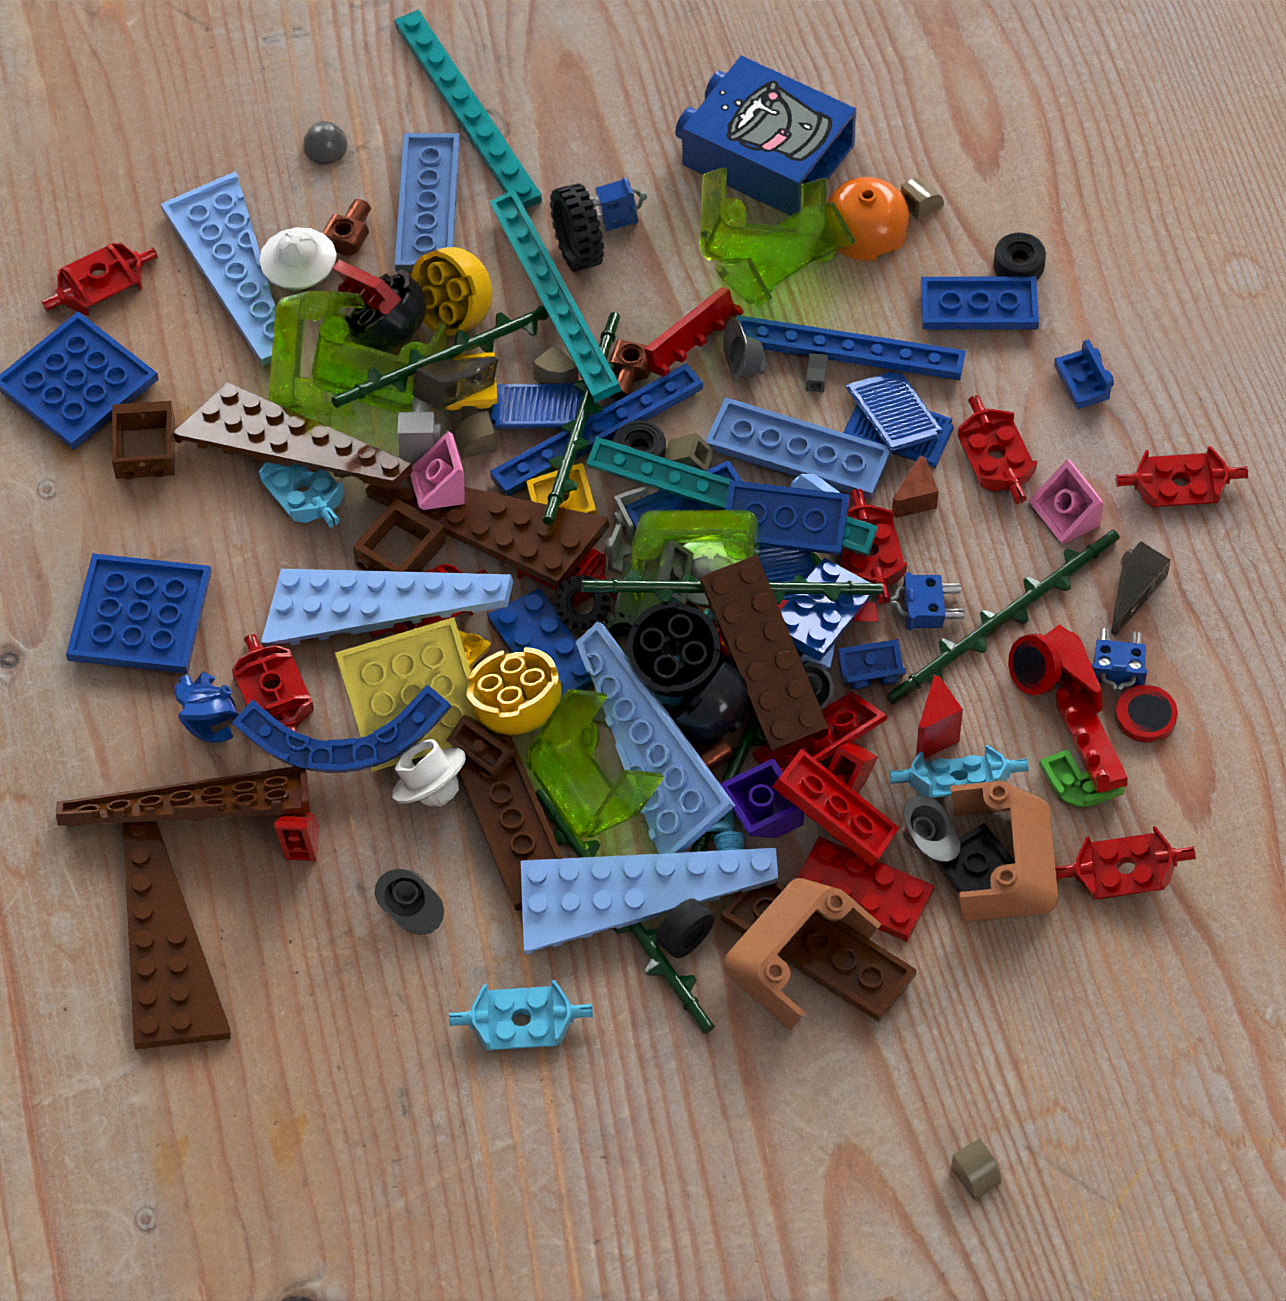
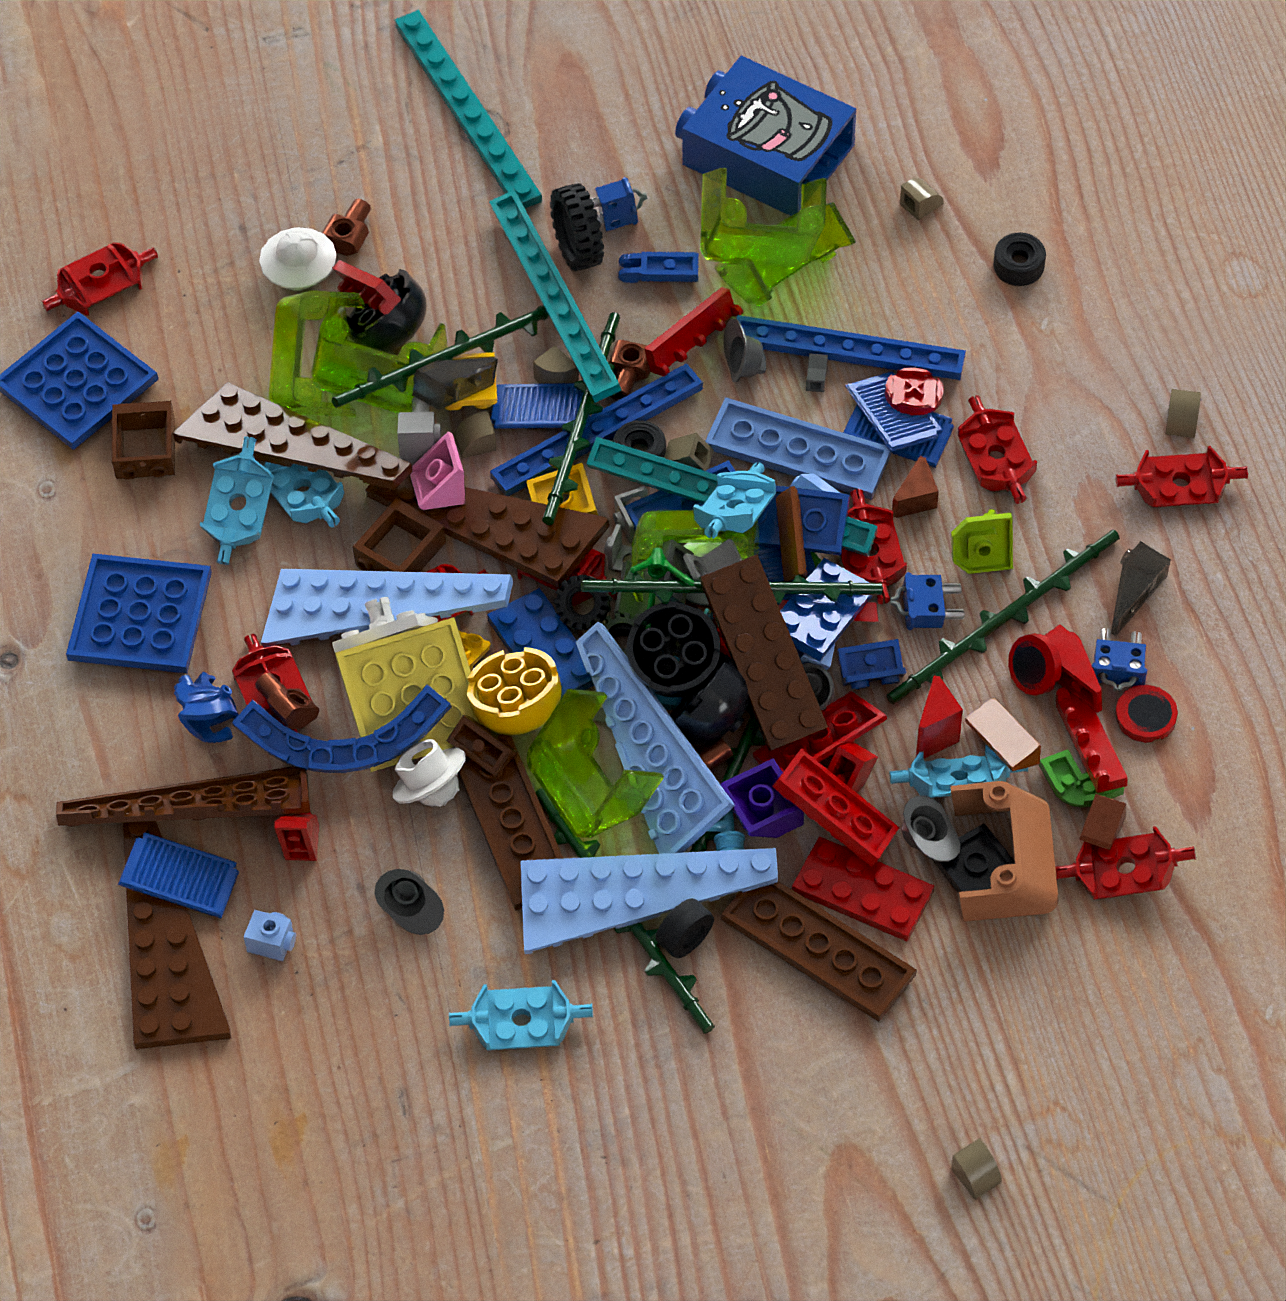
light blue wing [161,172,288,367] -> none
dark grey piece [303,121,347,164] -> none
medium blue plate [395,133,460,272] -> none
yellow cylinder [411,247,493,336] -> none
nougat windscreen [723,878,881,1030] -> none
orange cylinder [824,177,909,260] -> none
blue plate [921,276,1039,330] -> none
bright pink slope [1029,459,1104,544] -> none
blue bracket [1054,339,1114,409] -> none
none -> blue window [118,832,239,919]
none -> medium azure plate [199,436,274,565]
none -> light blue brick [244,910,296,961]
none -> copper piece [255,673,320,729]
none -> white plate [332,597,438,653]
none -> blue hinge [618,252,699,283]
none -> green plant [630,548,695,629]
none -> light grey bracket [683,539,742,581]
none -> medium azure plate [693,462,776,539]
none -> dark orange slope [776,486,807,582]
none -> tile [885,368,944,415]
none -> lime piece [951,509,1013,574]
none -> slope [965,697,1041,771]
none -> copper slope [1080,794,1126,850]
none -> dark tan brick [1165,389,1201,438]

